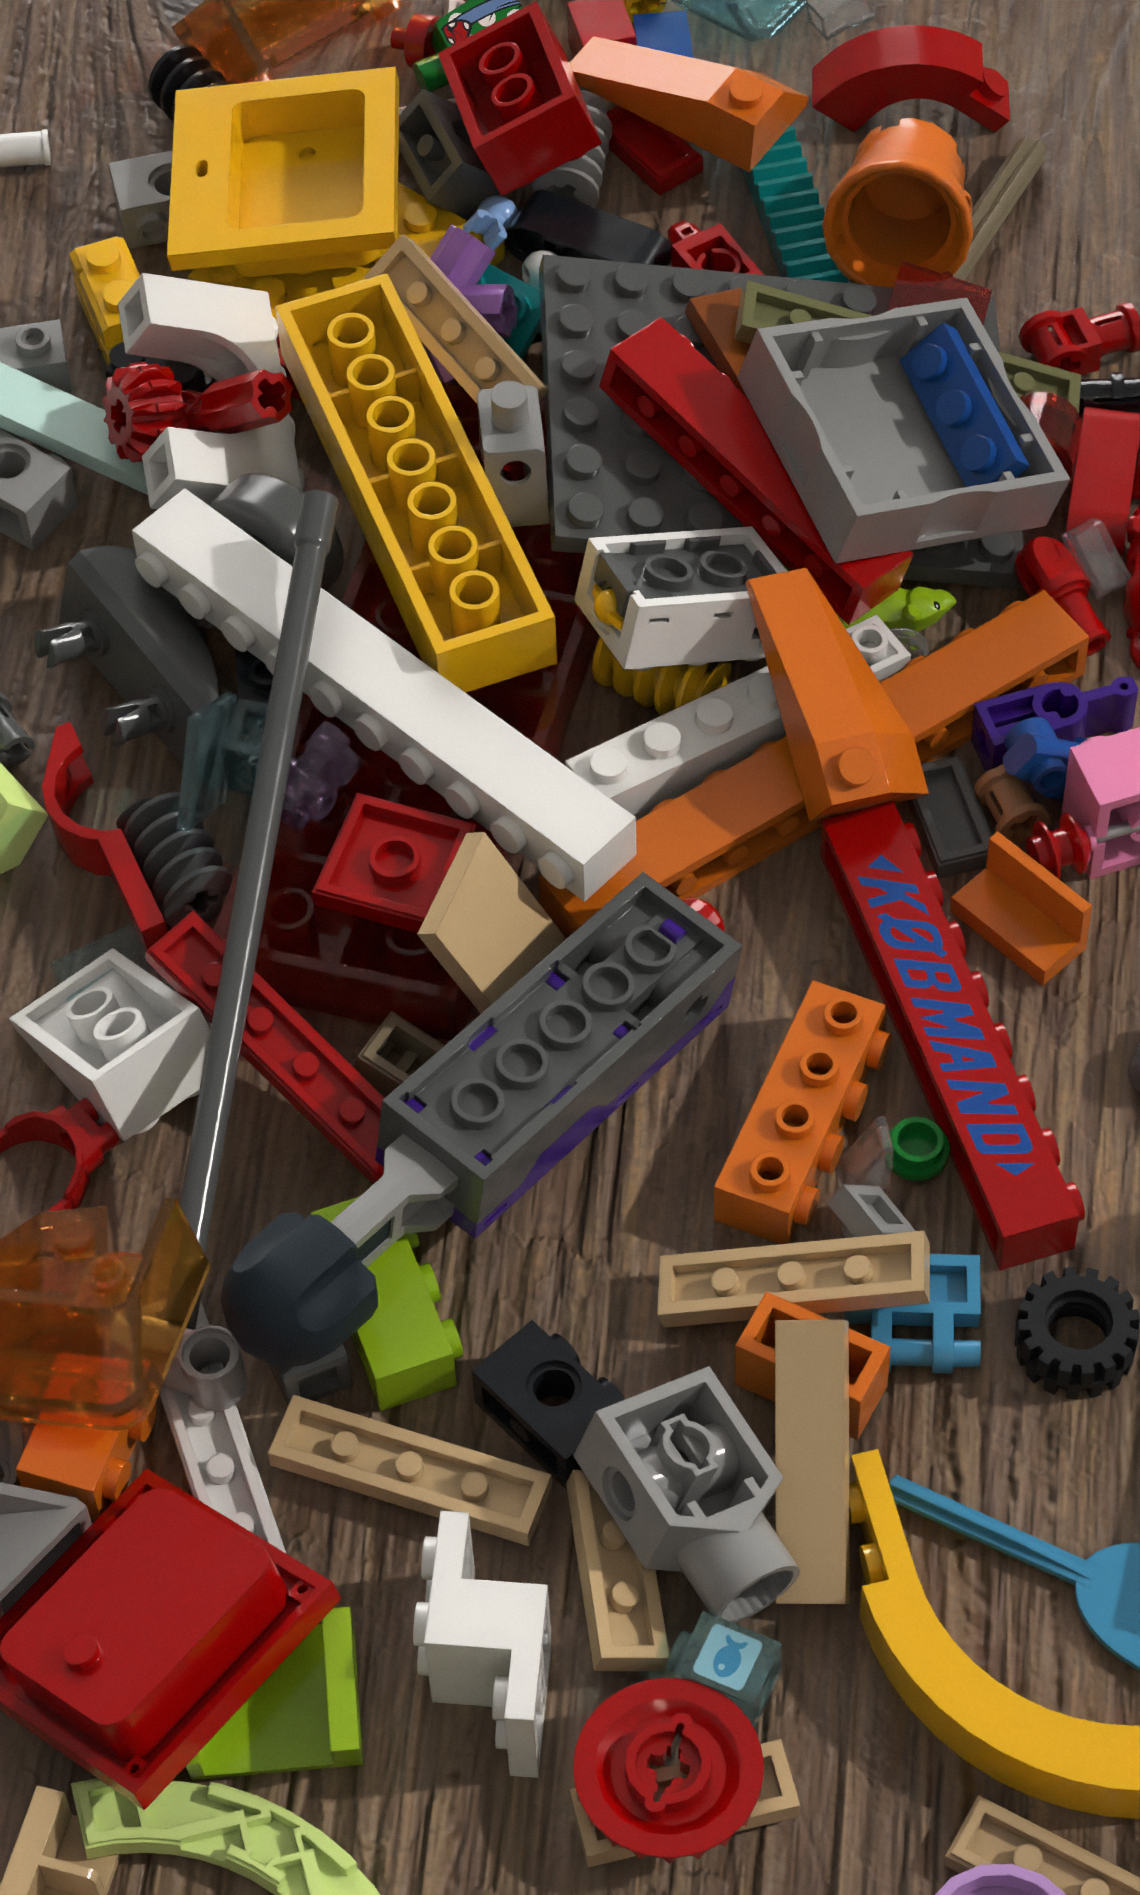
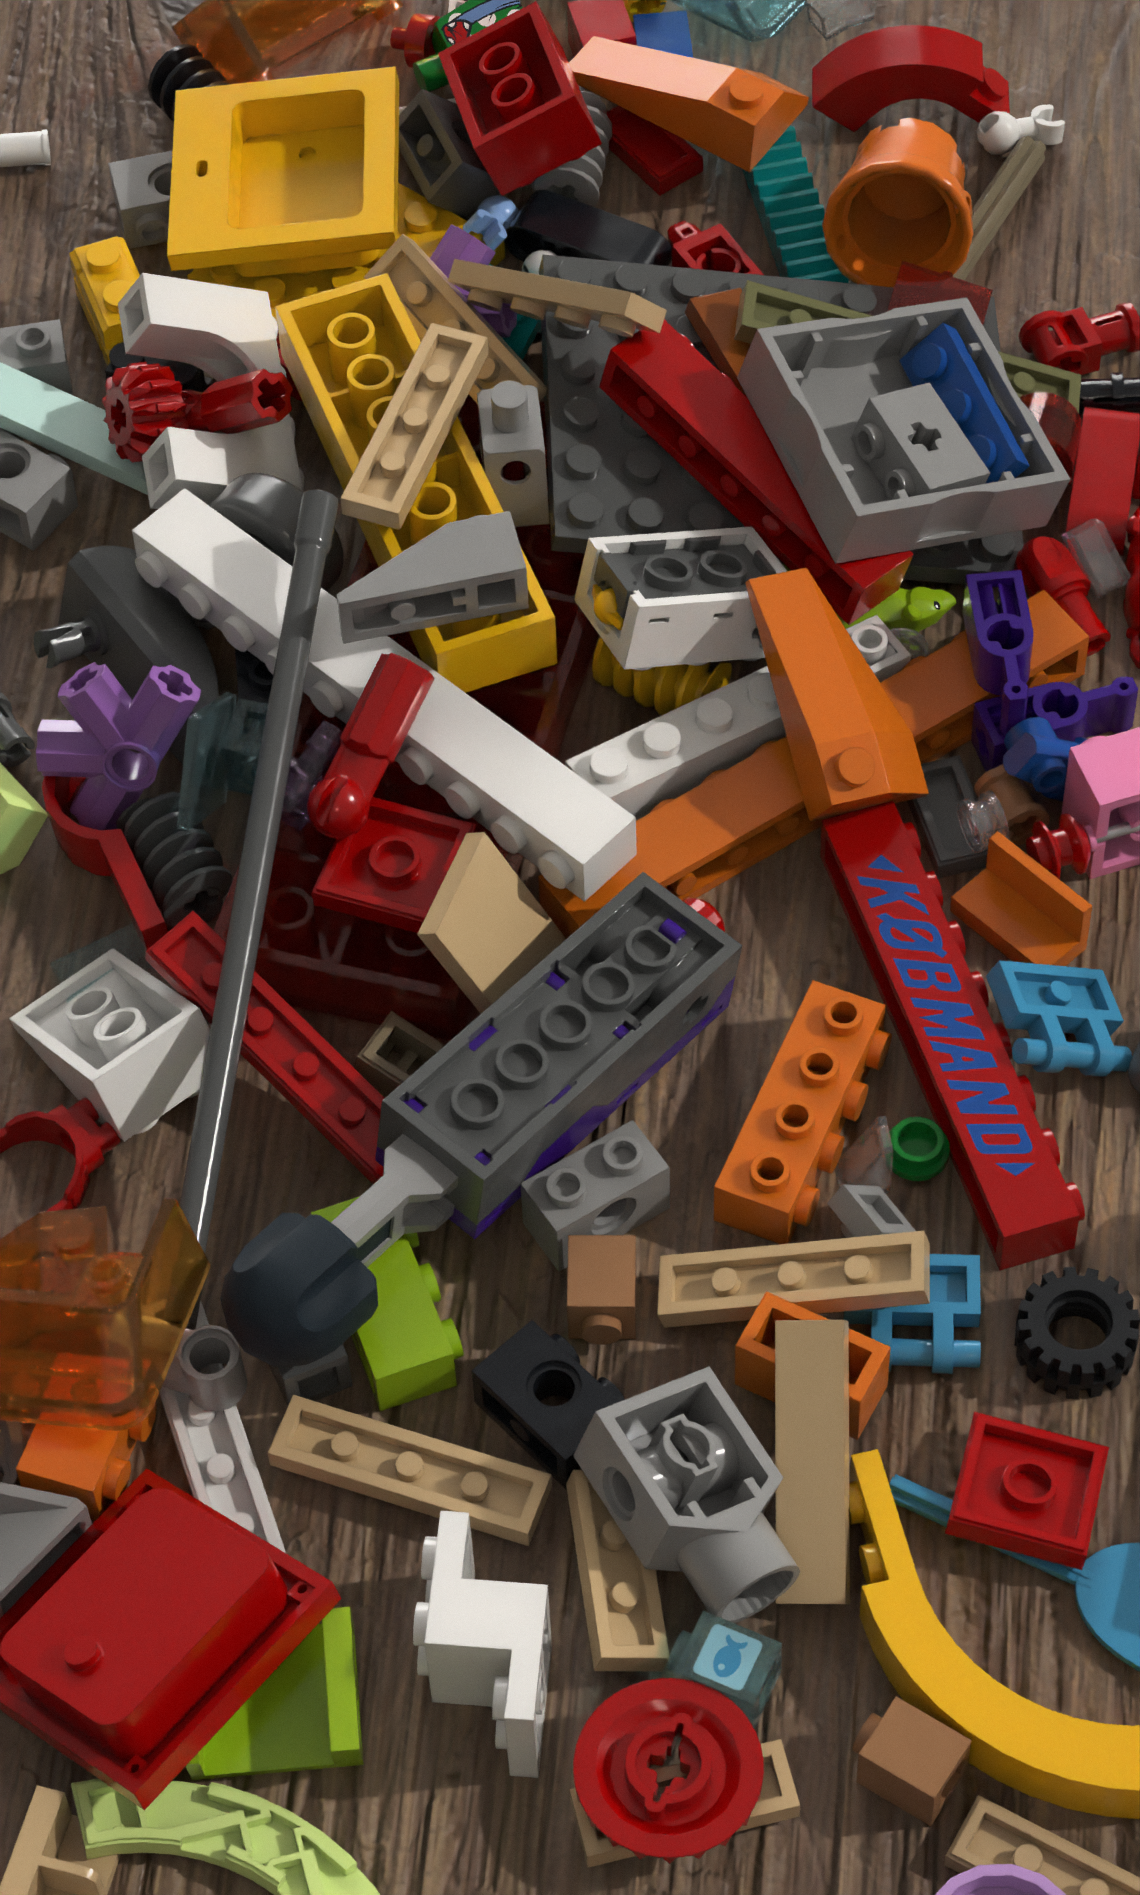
none -> medium lavender piece [36,662,201,830]
none -> red piece [307,653,435,839]
none -> light grey slope [336,511,529,644]
none -> tan plate [340,323,489,530]
none -> tan plate [448,259,667,338]
none -> light grey brick [520,1120,670,1271]
none -> medium nougat brick [567,1235,637,1345]
none -> light grey brick [851,382,990,500]
none -> medium nougat brick [852,1696,972,1826]
none -> red tile [945,1412,1109,1570]
none -> clear bush [957,791,1009,854]
none -> dark purple piece [963,570,1034,736]
none -> white arm [976,104,1065,155]
none -> dark azure plate [986,960,1132,1077]

